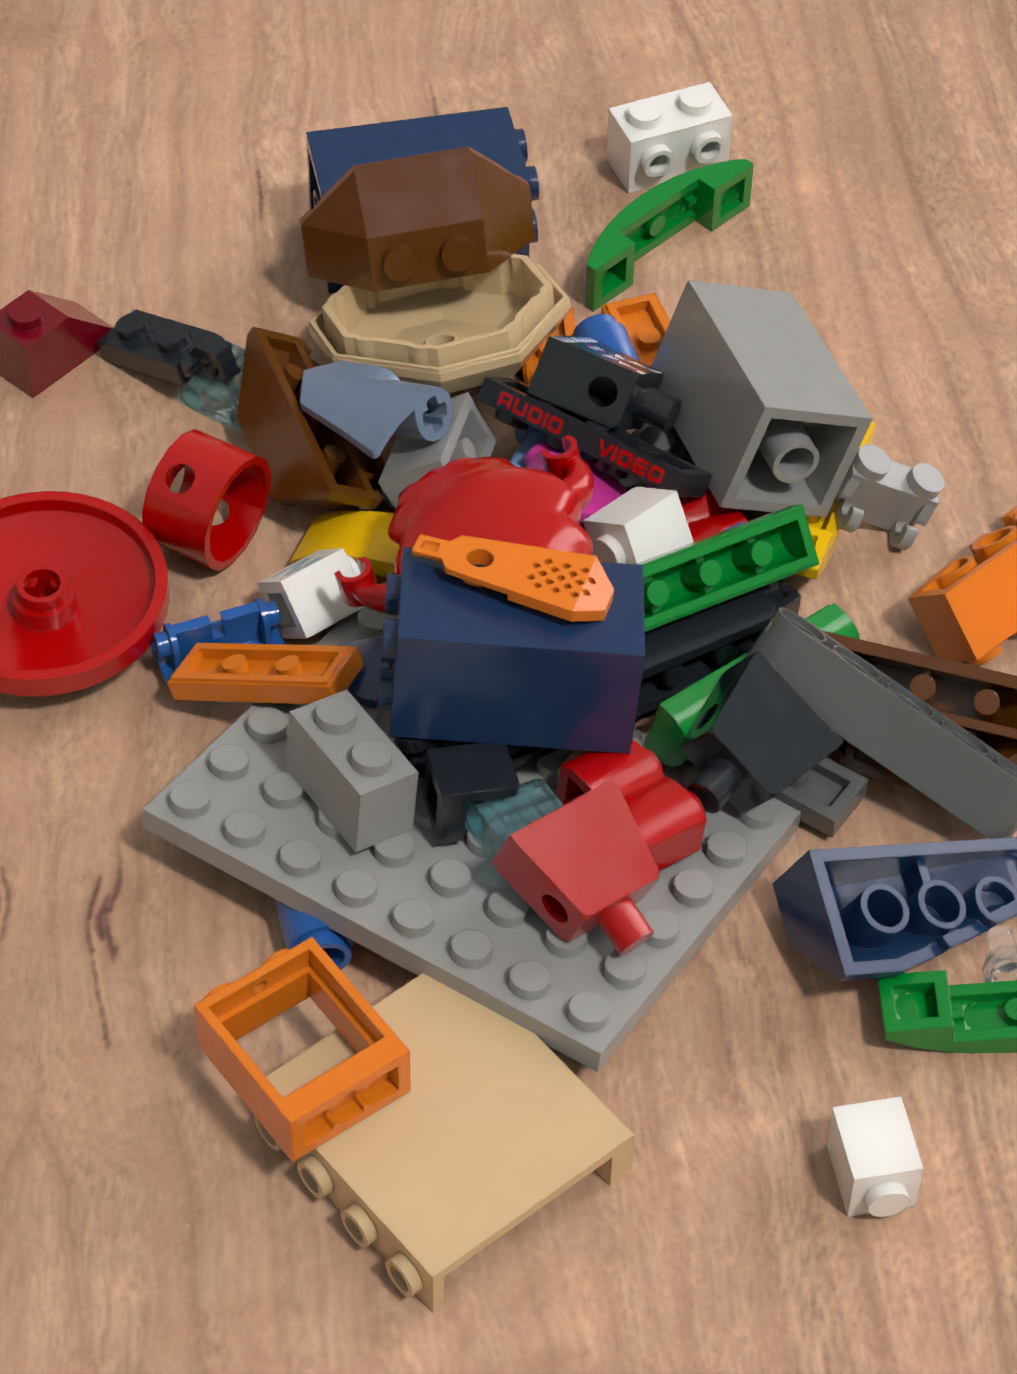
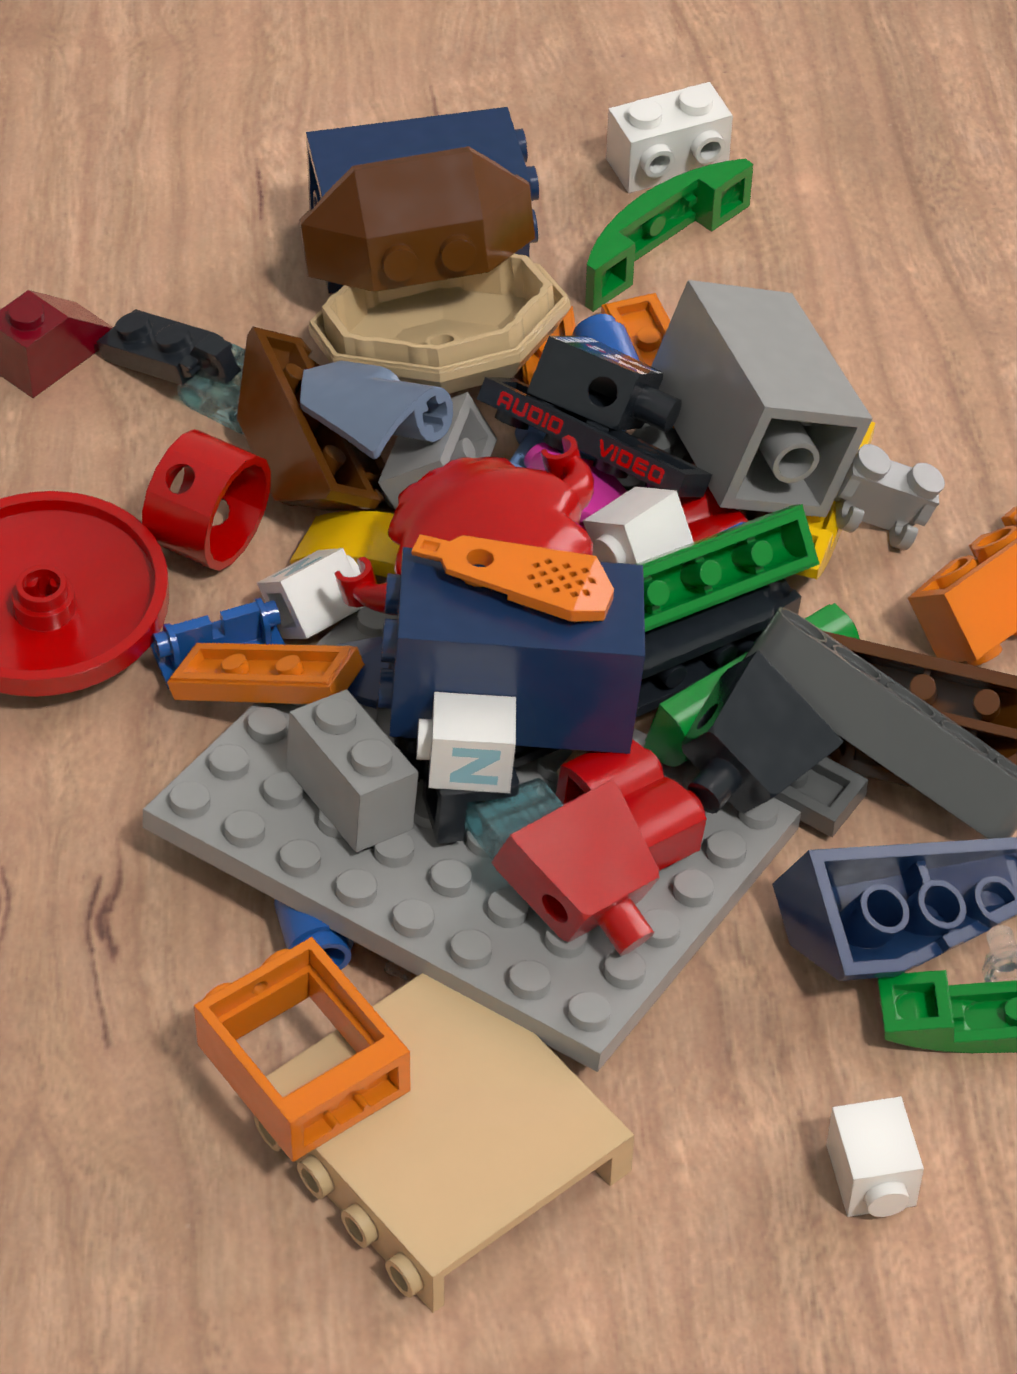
none -> white brick [416,692,516,793]

